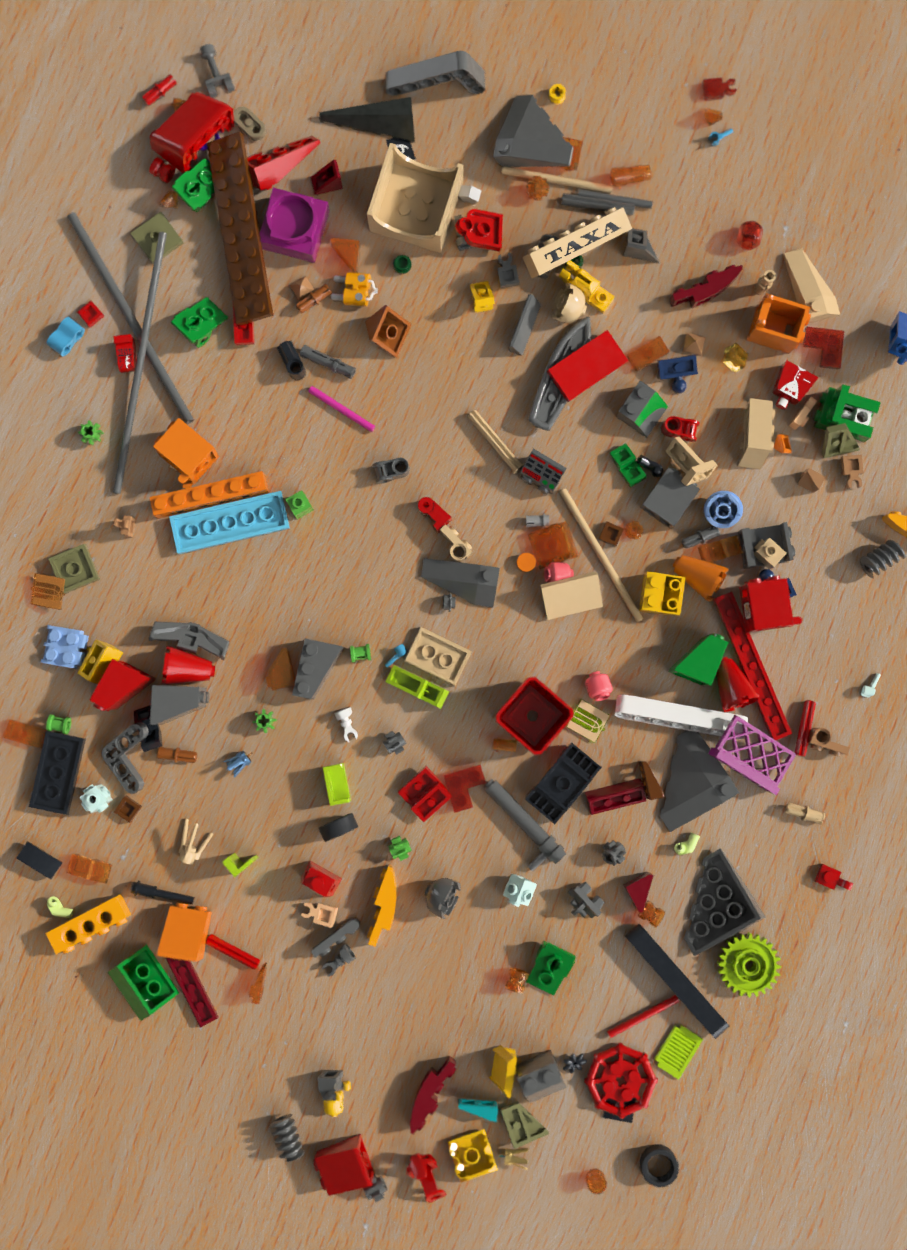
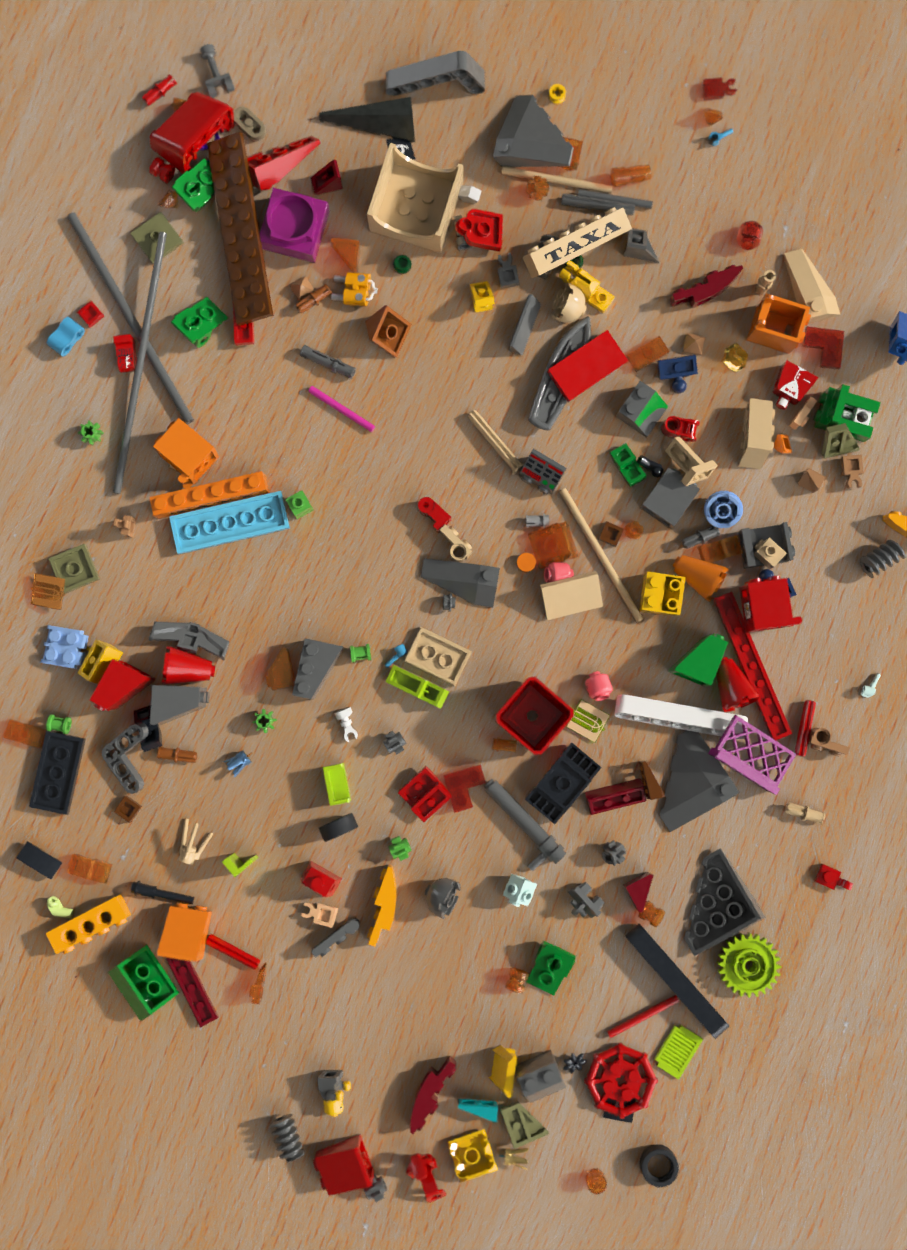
light aqua brick [79,784,113,813] -> none
black piece [277,341,306,381] -> none
dark grey piece [322,944,356,976] -> none
dark grey piece [372,457,410,484] -> none
yellowish green arm [674,832,700,855] -> none

